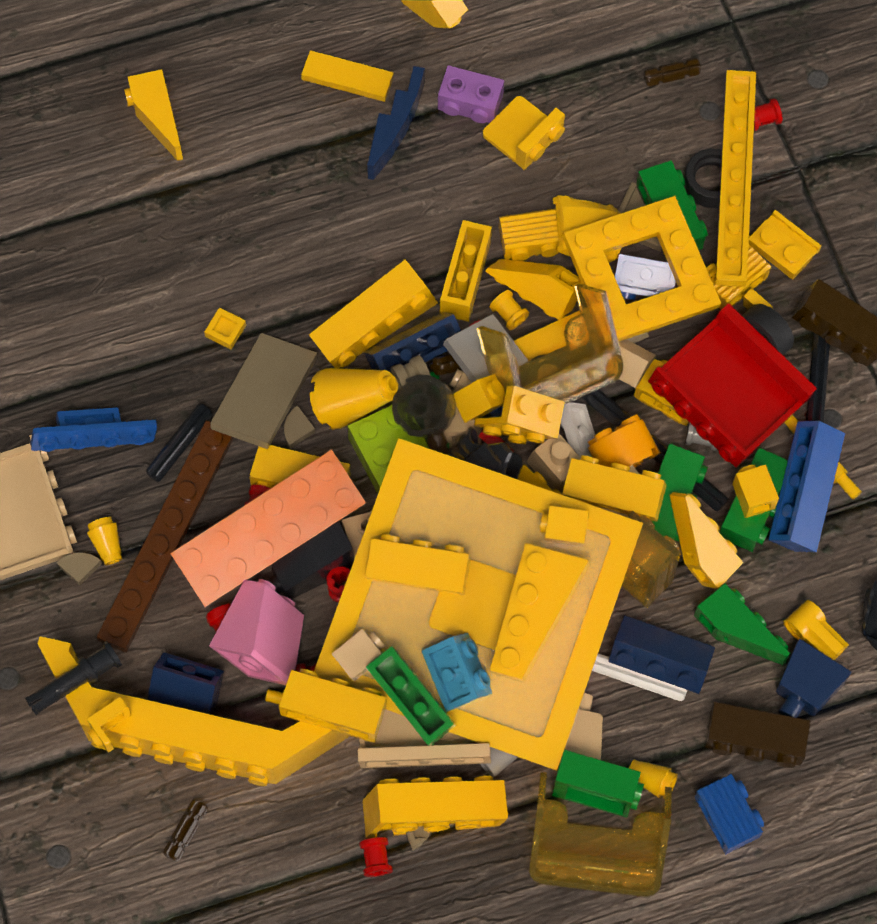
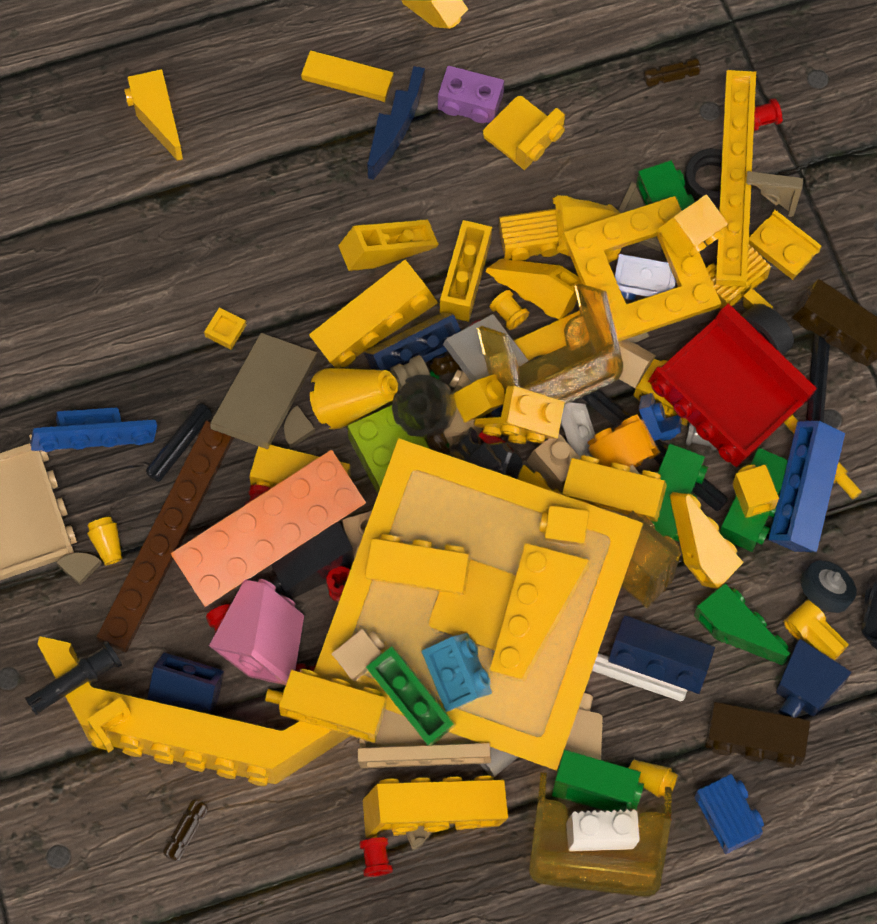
none -> yellow slope [338,220,439,271]
none -> white brick [566,809,639,851]
none -> blue bracket [639,393,682,441]
none -> yellow brick [658,194,728,258]
none -> dark tan tile [746,171,803,217]
none -> black wheel [801,560,857,613]

